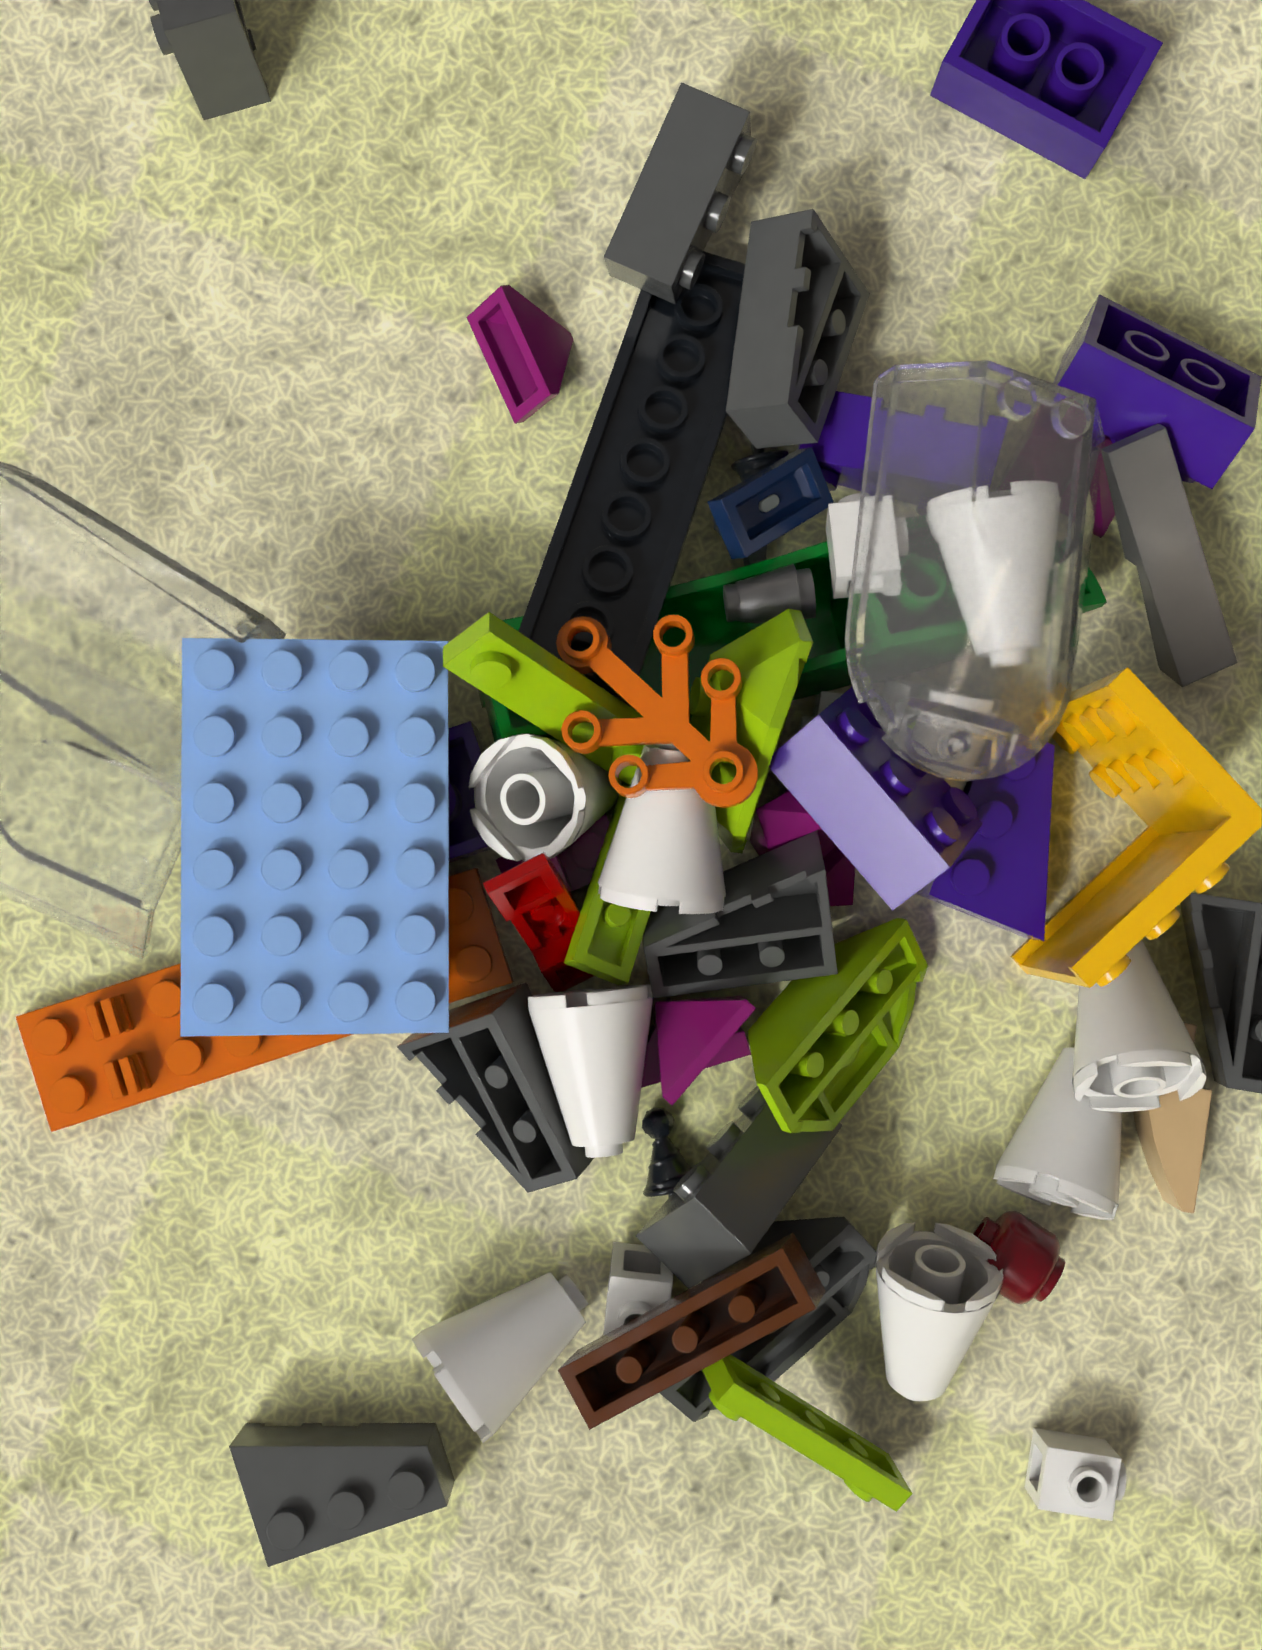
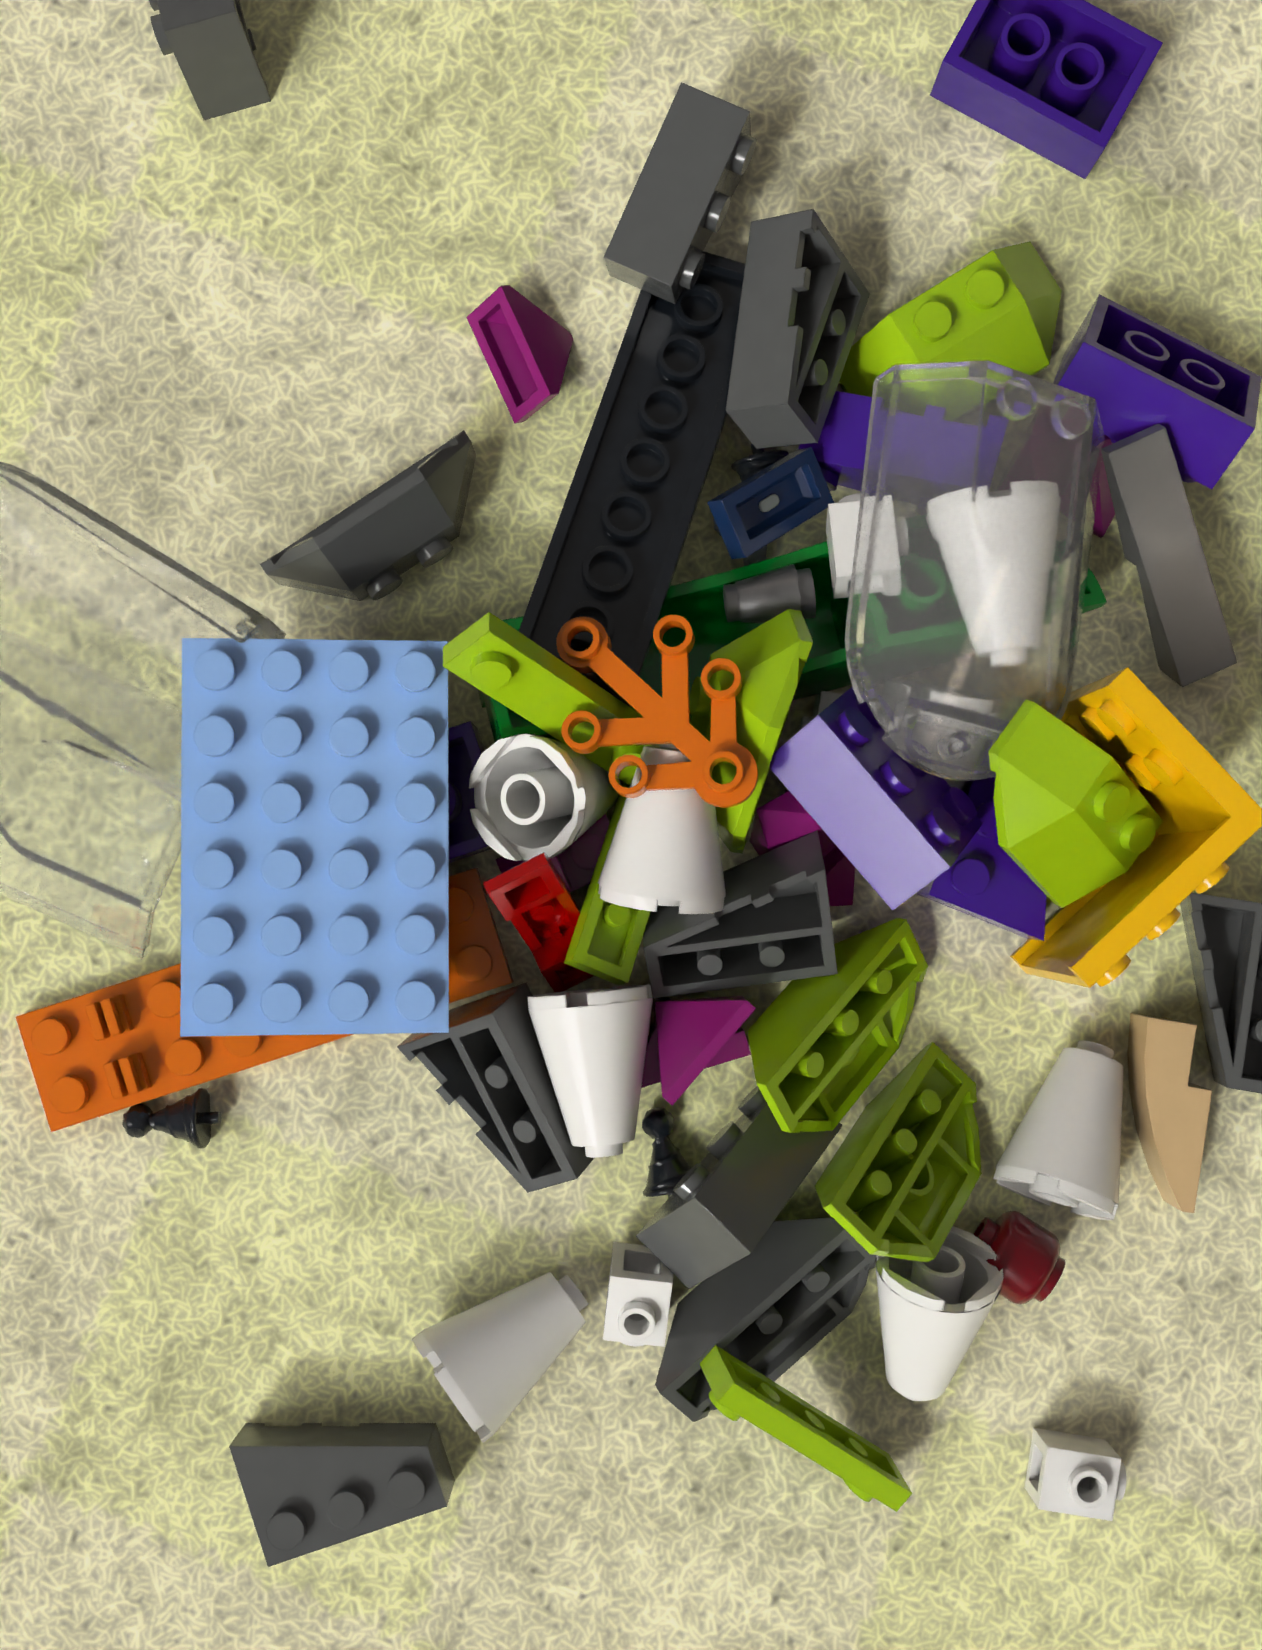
reddish brown brick [558,1233,826,1430] -> none
white cone [1072,940,1207,1112] -> none
none -> black piece [122,1088,221,1149]
none -> dark grey wedge [260,430,476,601]
none -> lime wedge [815,1042,982,1263]
none -> lime wedge [839,241,1062,424]
none -> lime wedge [988,699,1163,908]

